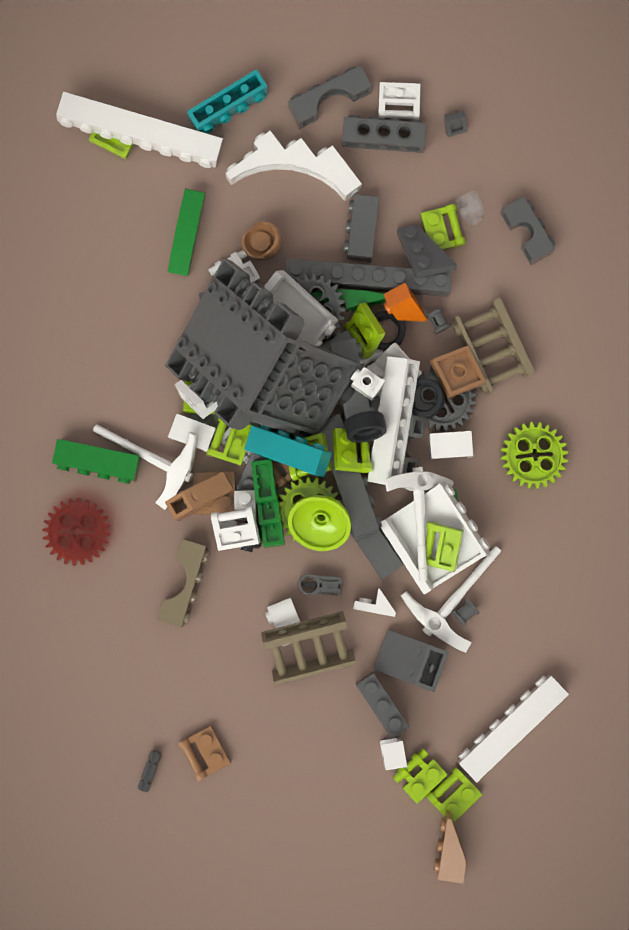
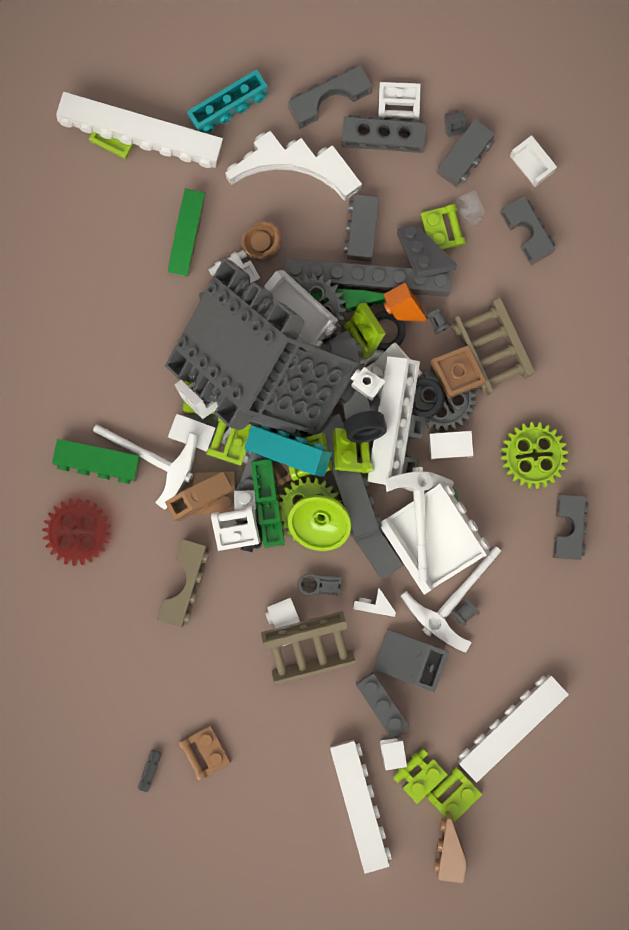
lime plate [426,521,464,572] -> none
none -> white brick [330,739,392,873]
none -> dark grey brick [437,119,495,187]
none -> white panel [510,135,557,187]
none -> dark grey arch [553,495,589,560]

